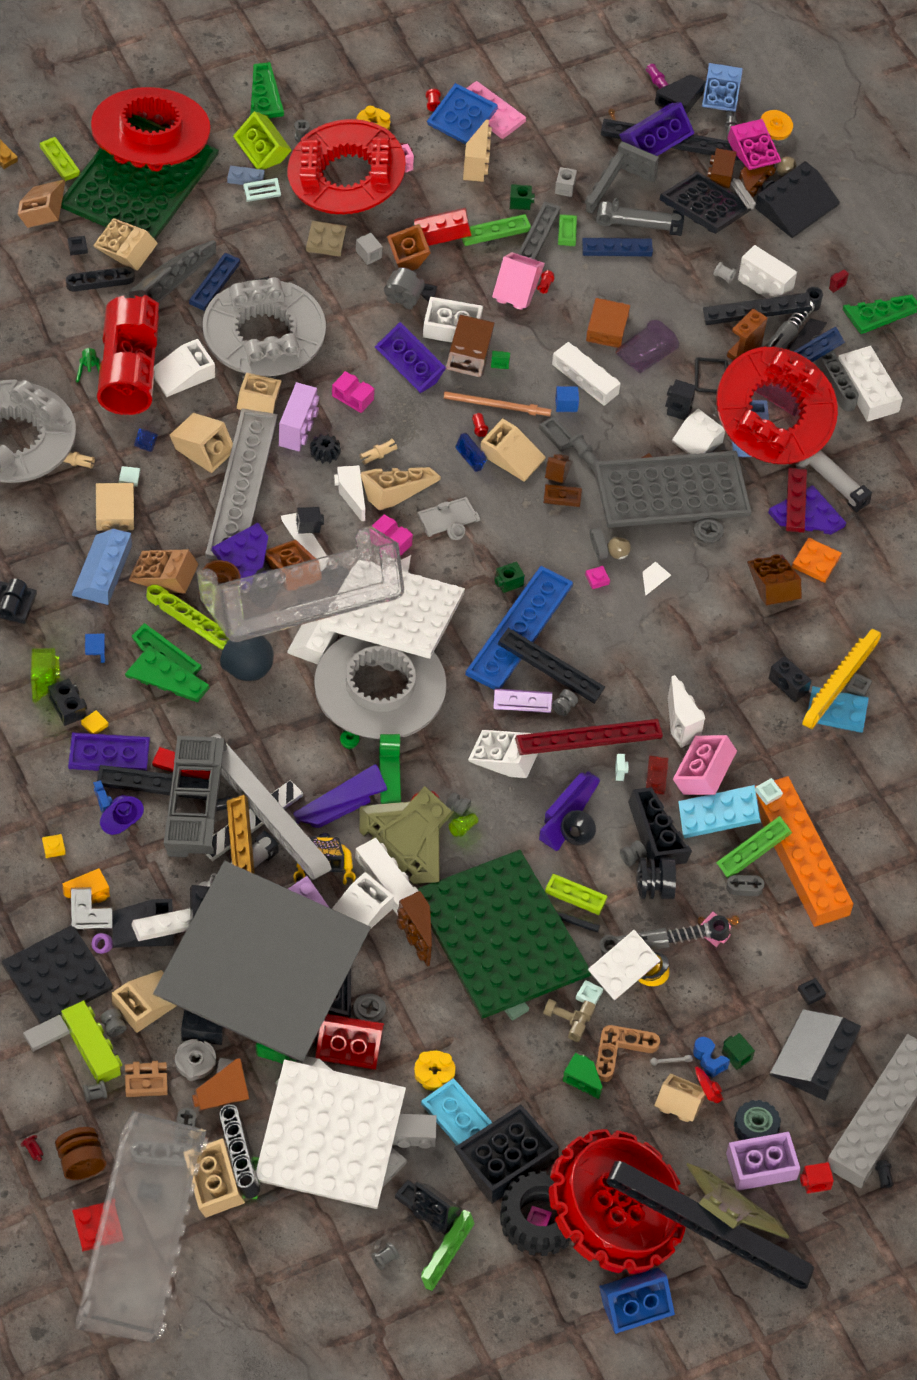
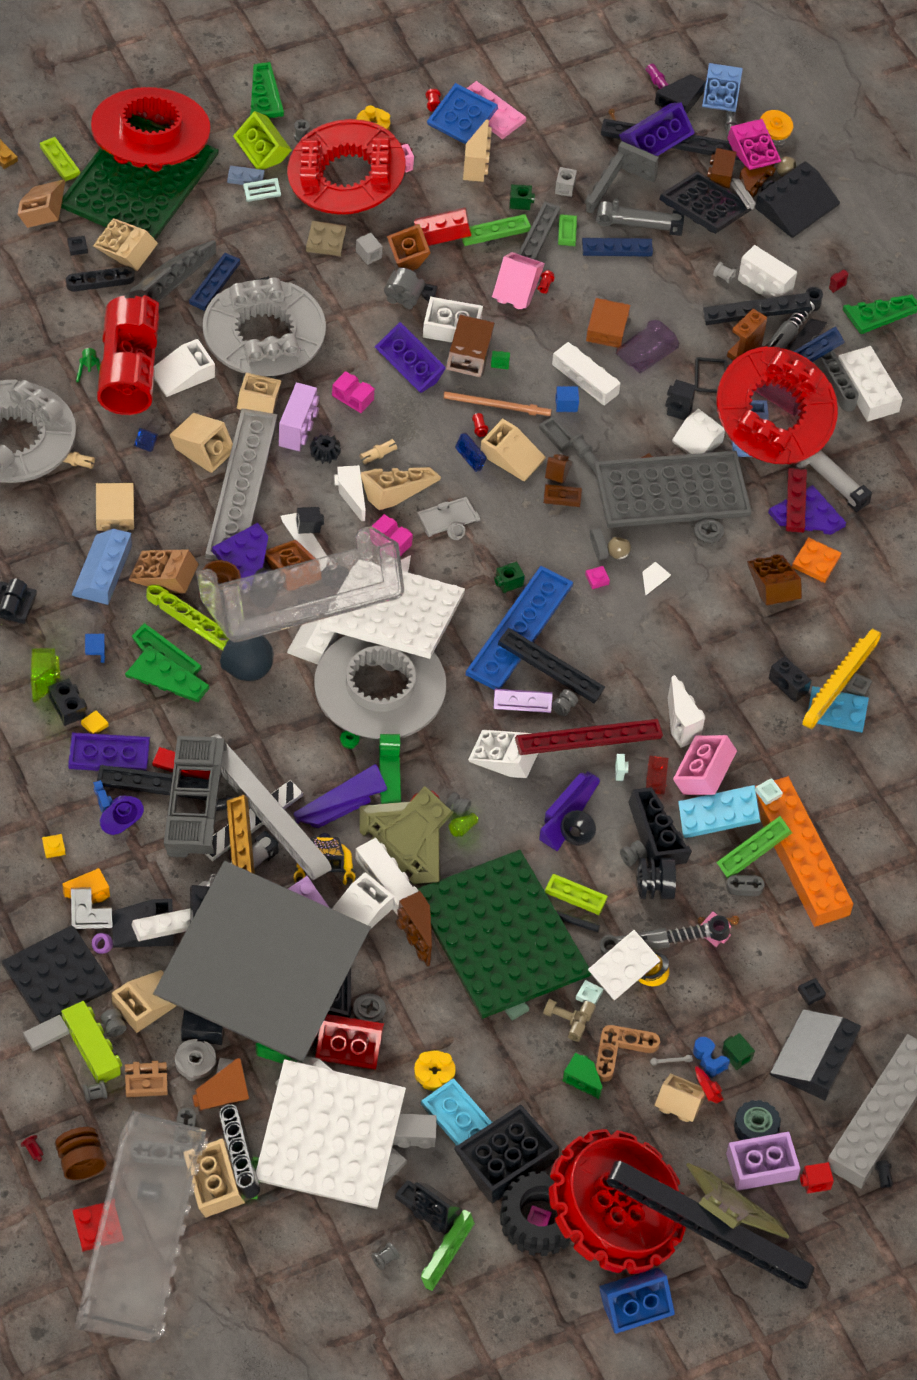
light aqua tile [119,466,140,487] -> none

